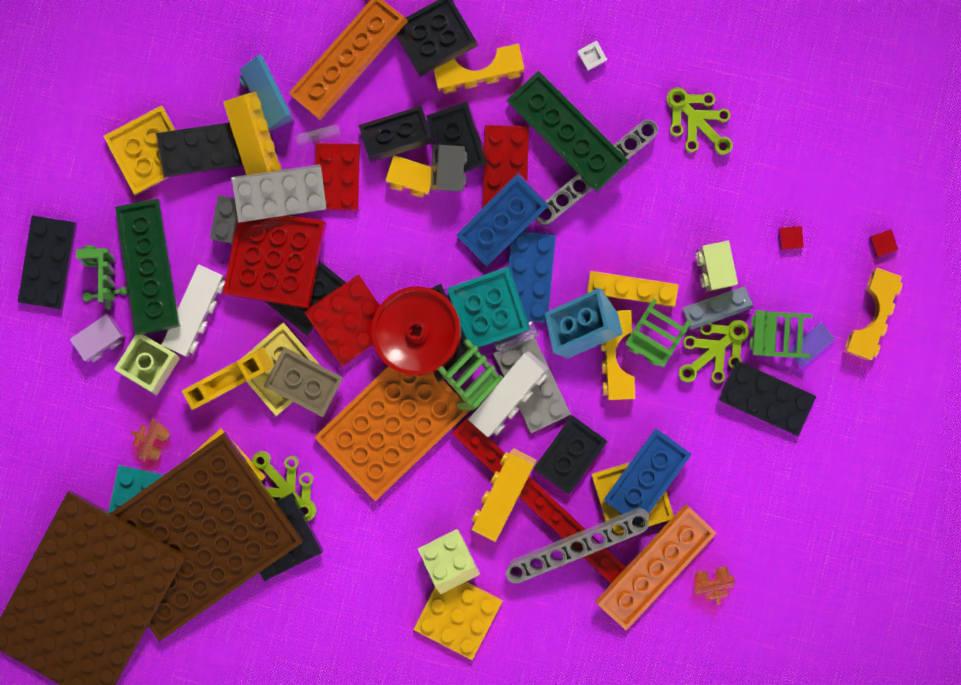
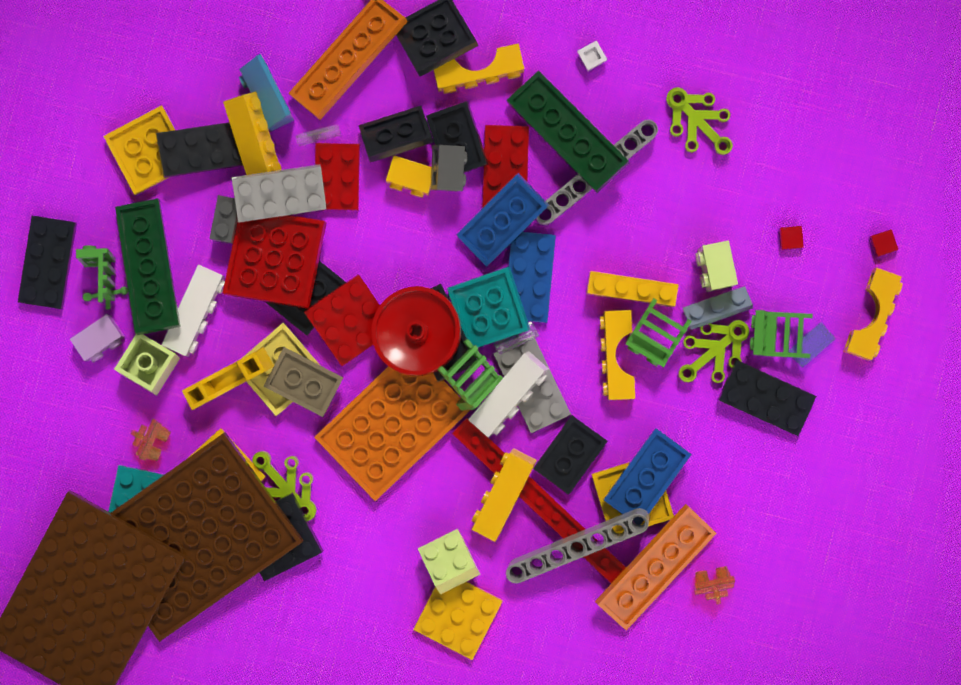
dark azure slope [545,288,623,358] -> none

